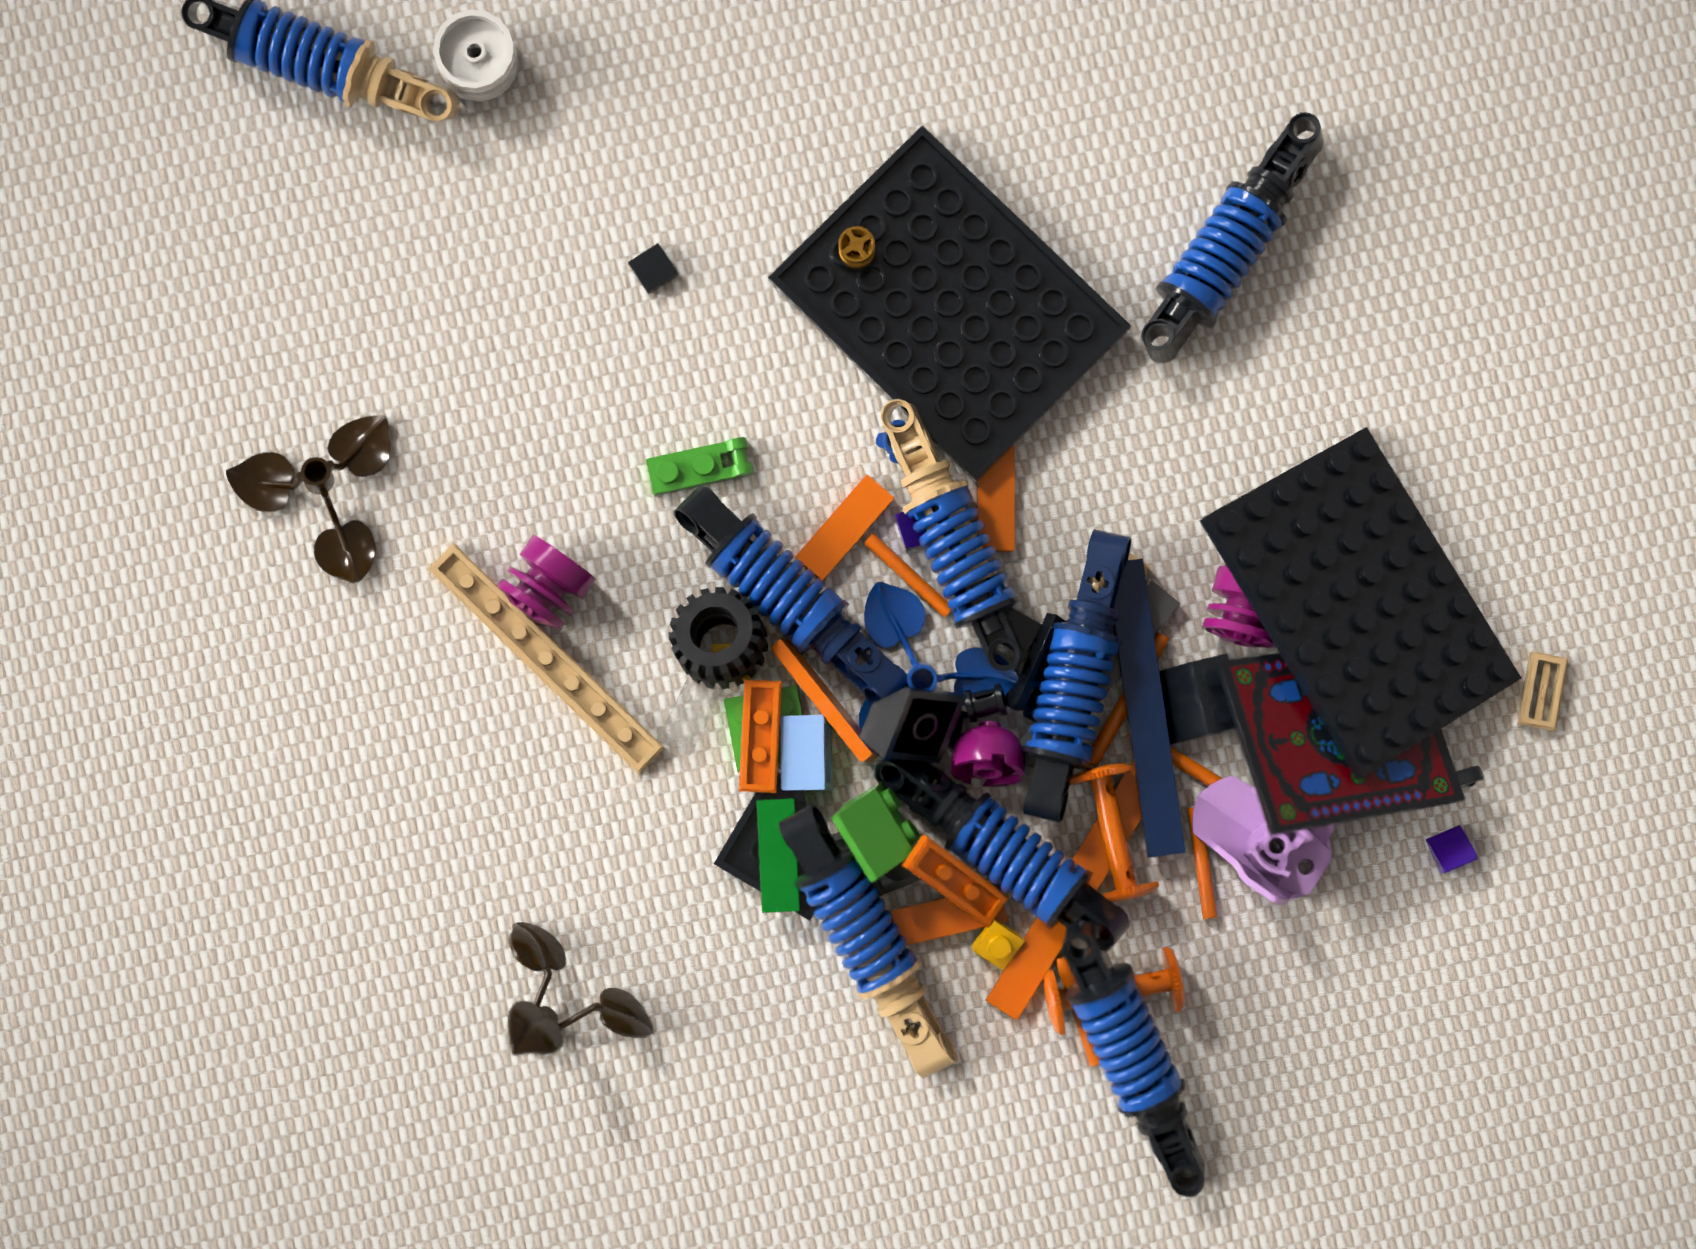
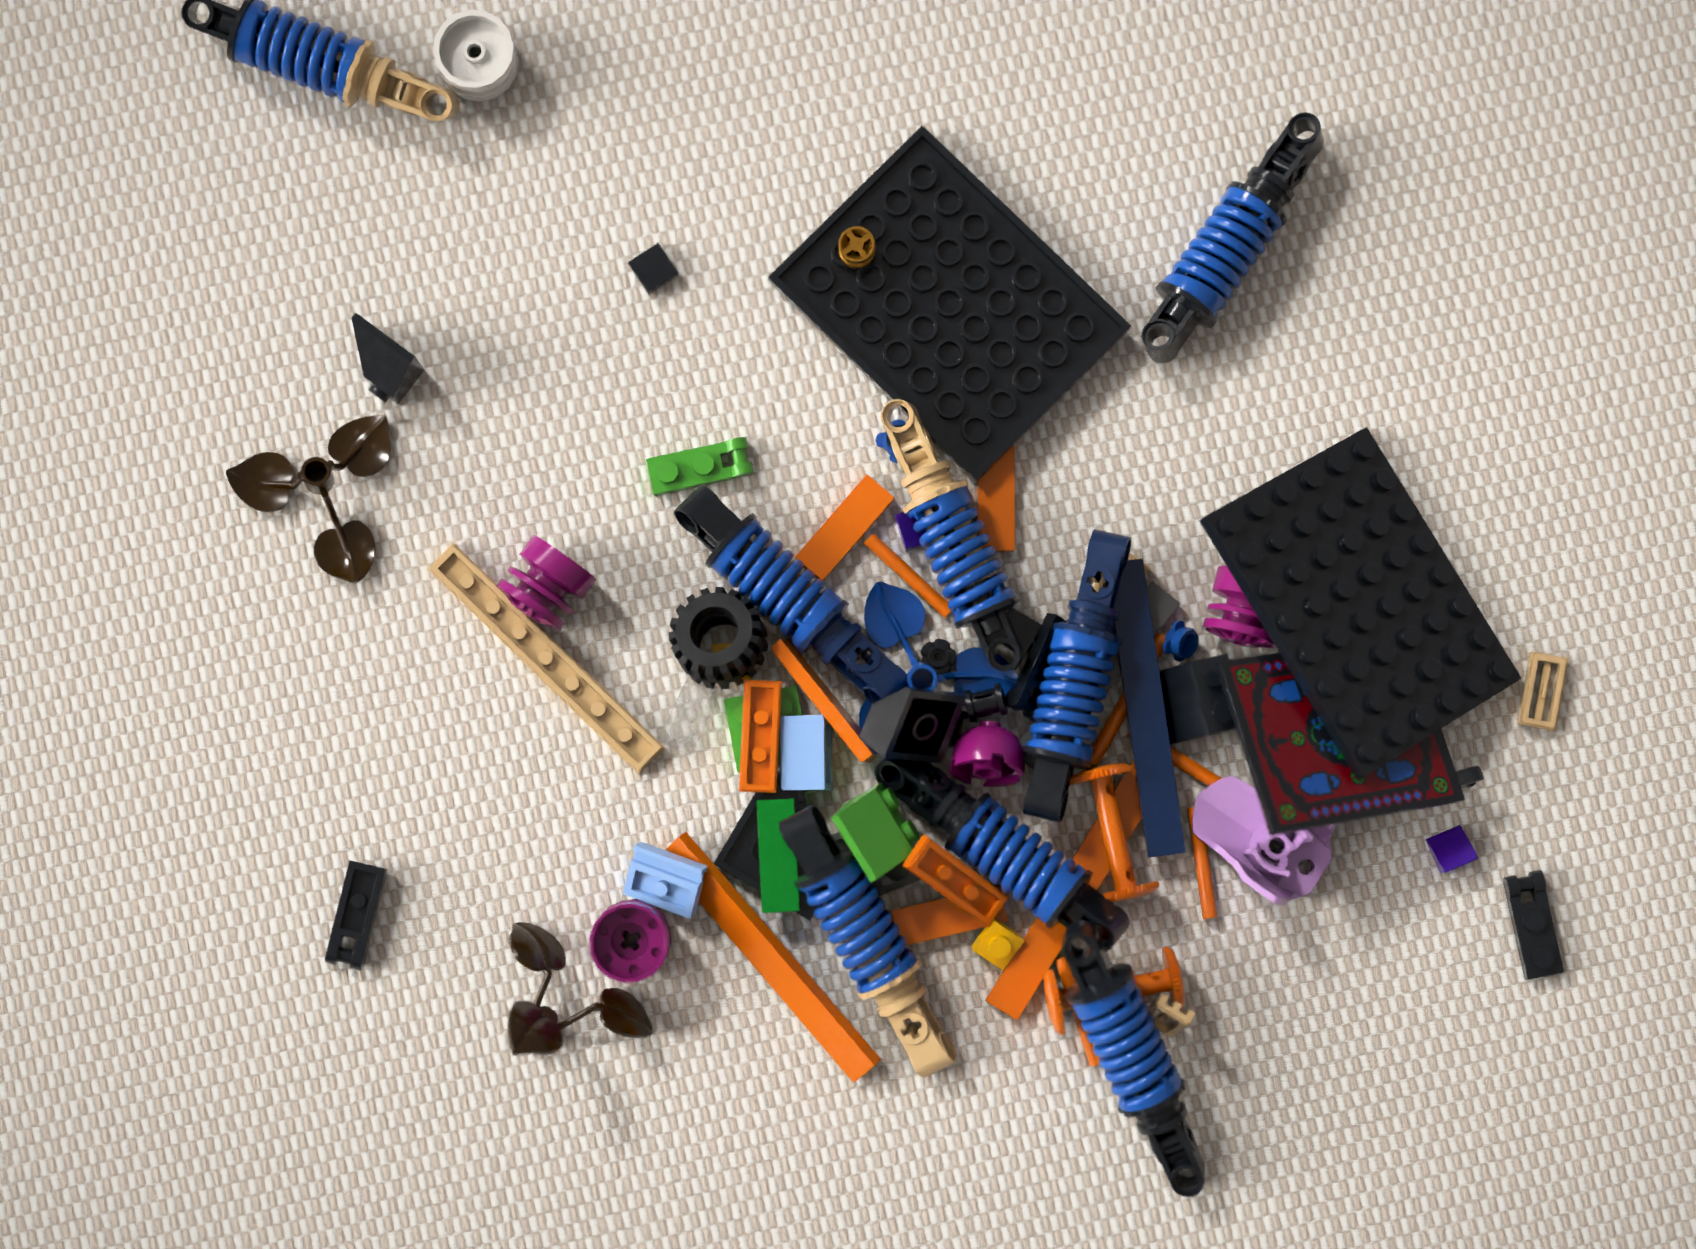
none -> black plate [325,860,388,971]
none -> black slope [351,313,424,404]
none -> magenta wheel [589,899,671,983]
none -> light blue plate [623,841,708,919]
none -> orange tile [665,832,881,1083]
none -> black plate [920,639,957,674]
none -> tan tile [1148,994,1195,1037]
none -> blue plate [1163,620,1199,662]
none -> black plate [1503,870,1564,980]

